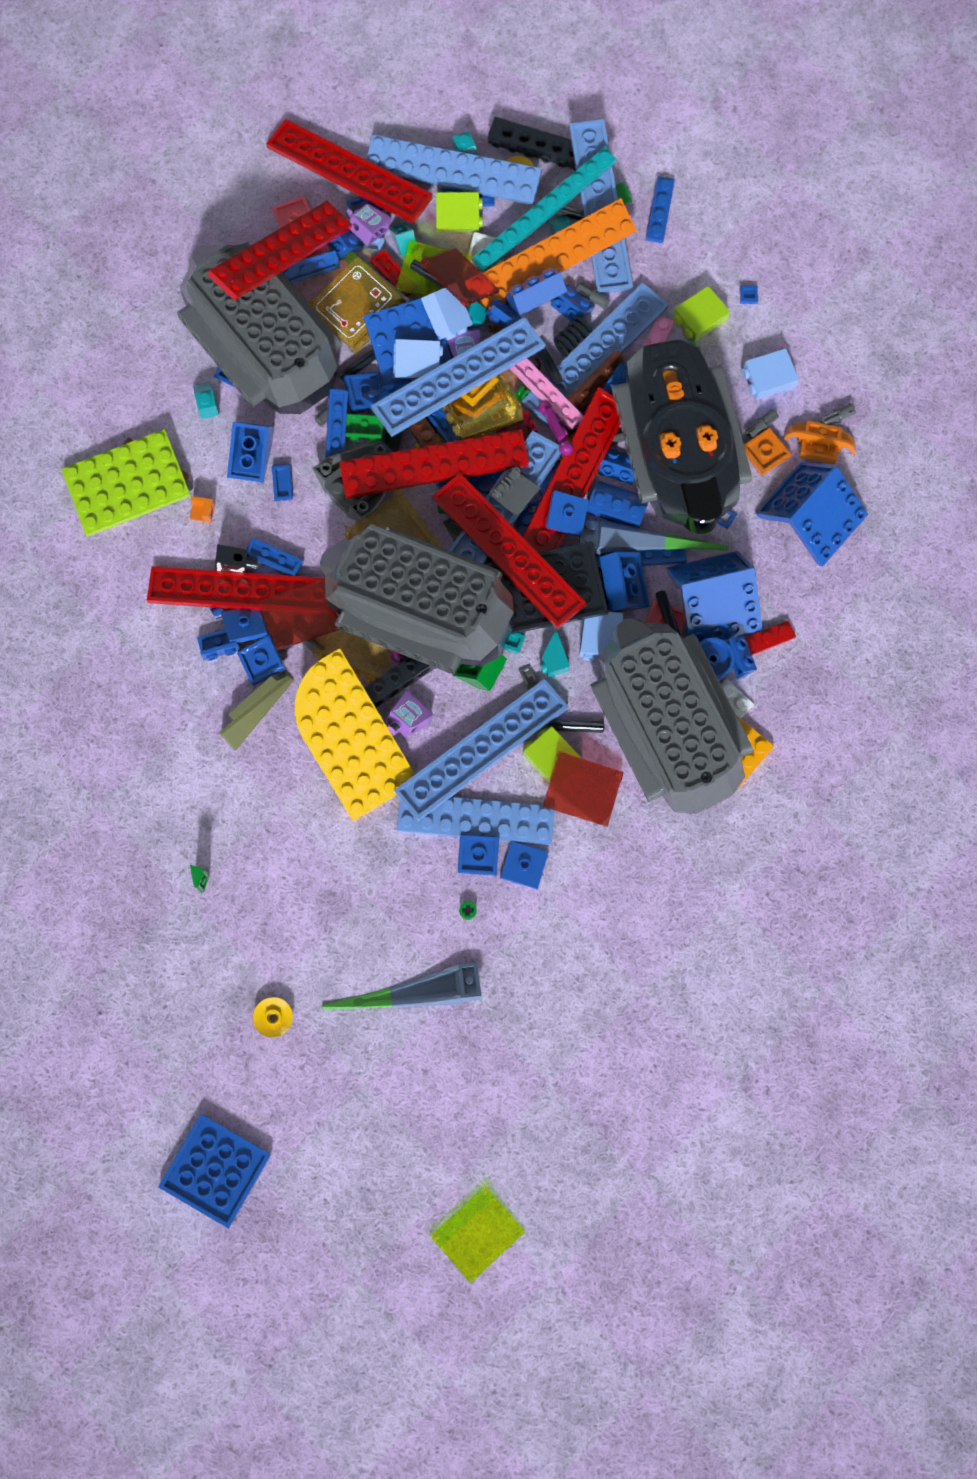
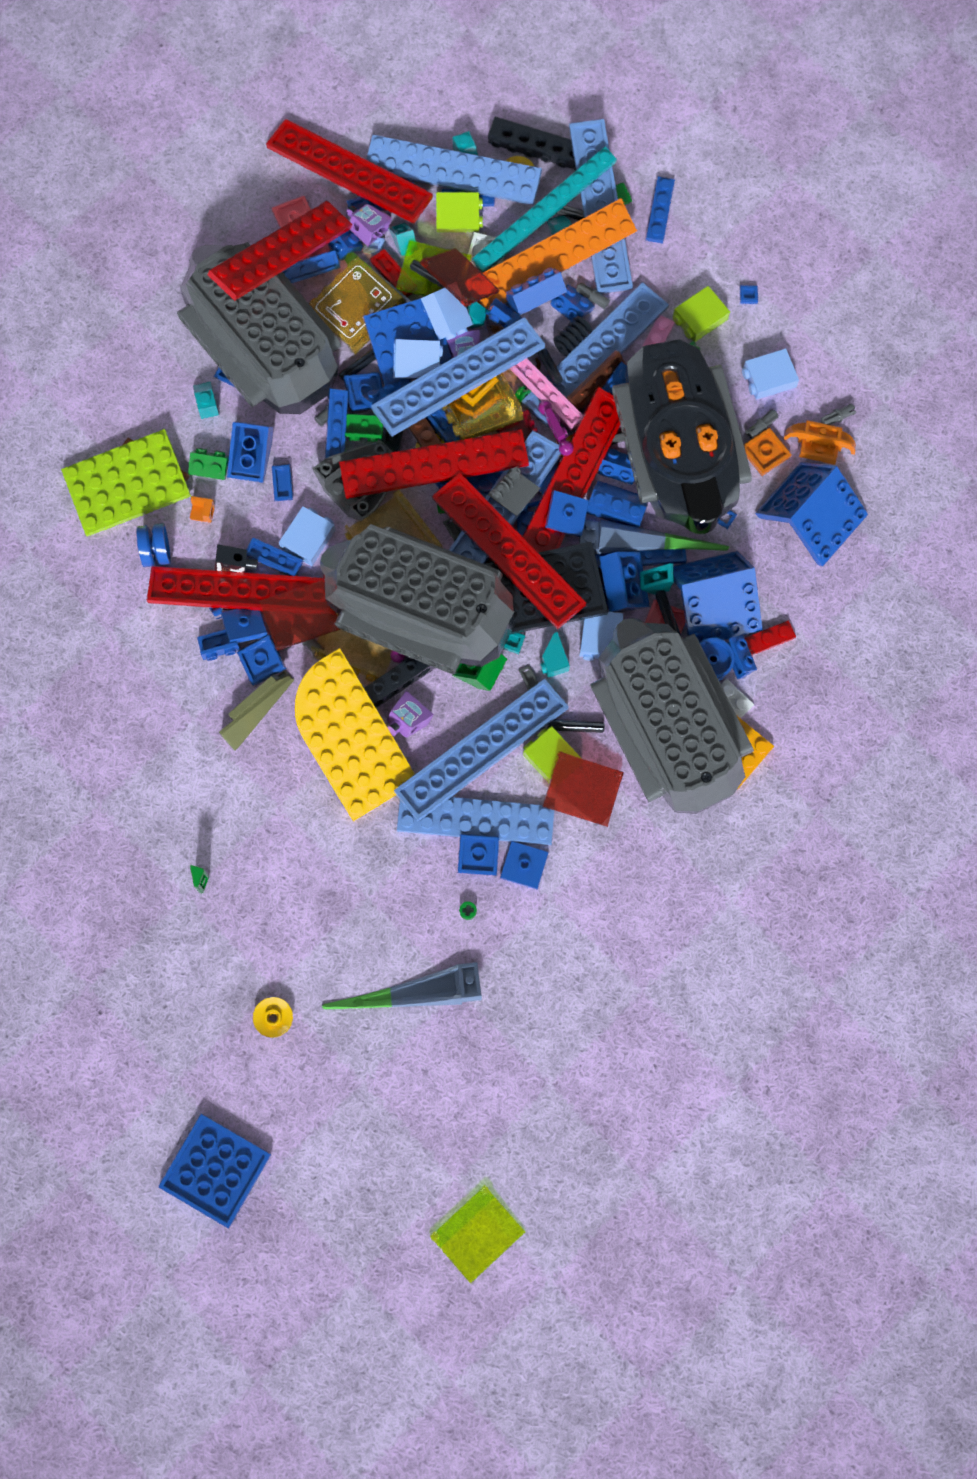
none -> blue wheel [136,523,171,568]
none -> bracket [188,448,229,480]
none -> light blue brick [279,506,336,566]
none -> teal slope [640,563,674,595]

